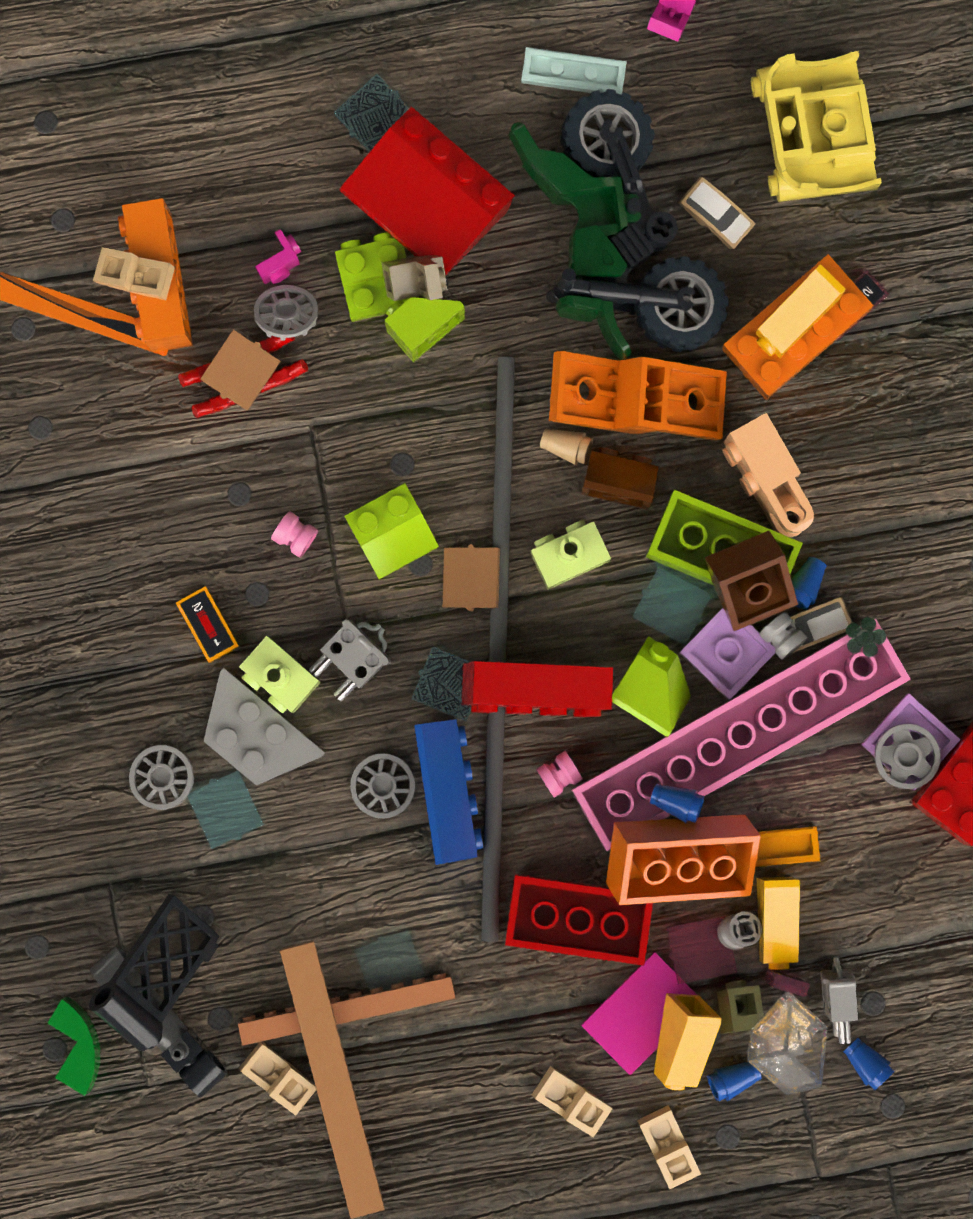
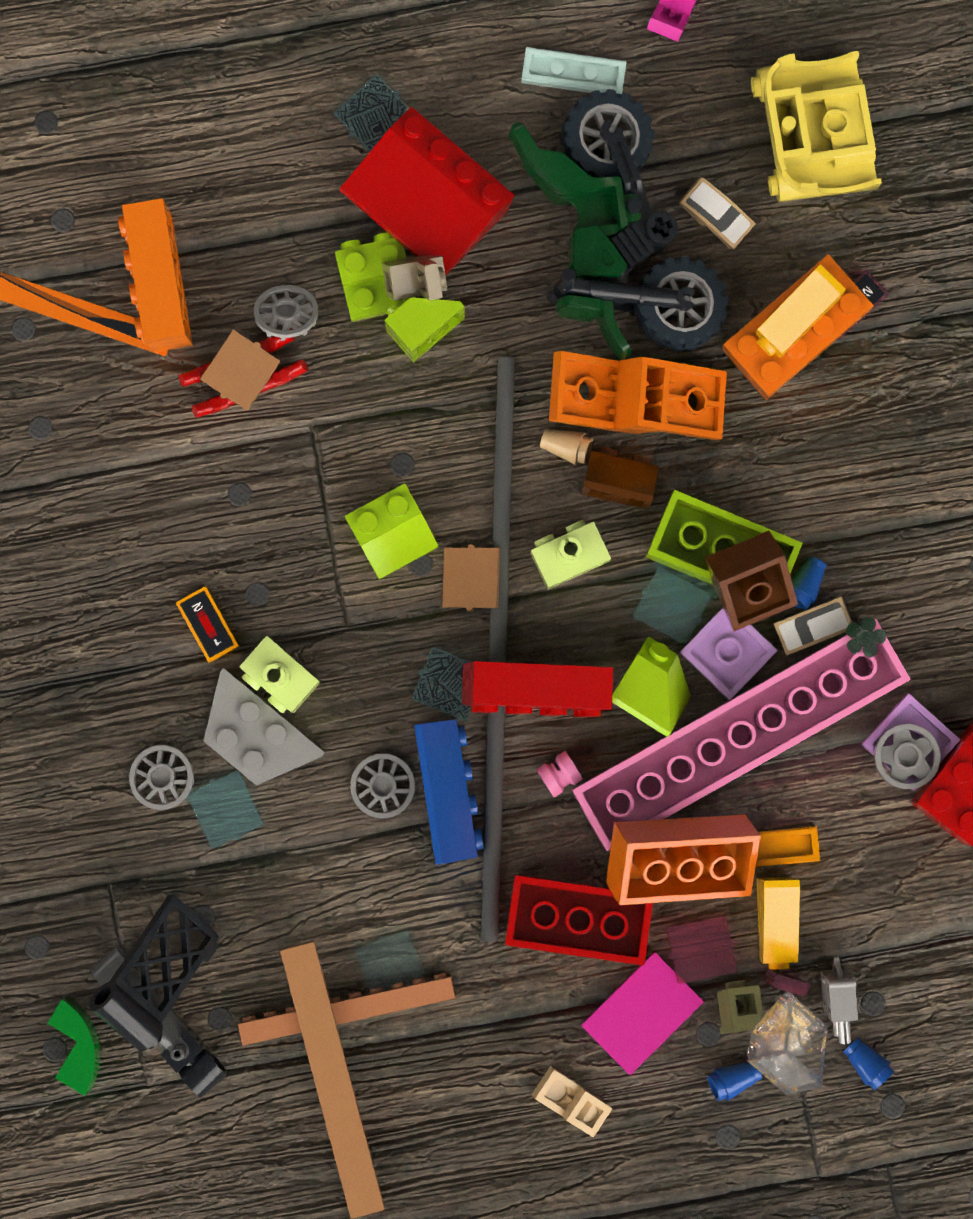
tan slope [93,247,175,300] -> none
tan slope [239,1041,316,1116] -> none
dark pink bracket [255,229,301,284] -> none
bright pink wheel [271,511,319,558] -> none
light grey piece [309,620,391,701] -> none
tan slope [637,1105,701,1189] -> none
blue cone [650,784,705,823] -> none
yellow slope [654,993,722,1090] -> none
light grey wheel [717,912,762,950] -> none
light nougat brick [722,413,814,538] -> none
light grey wheel [759,612,808,660] -> none

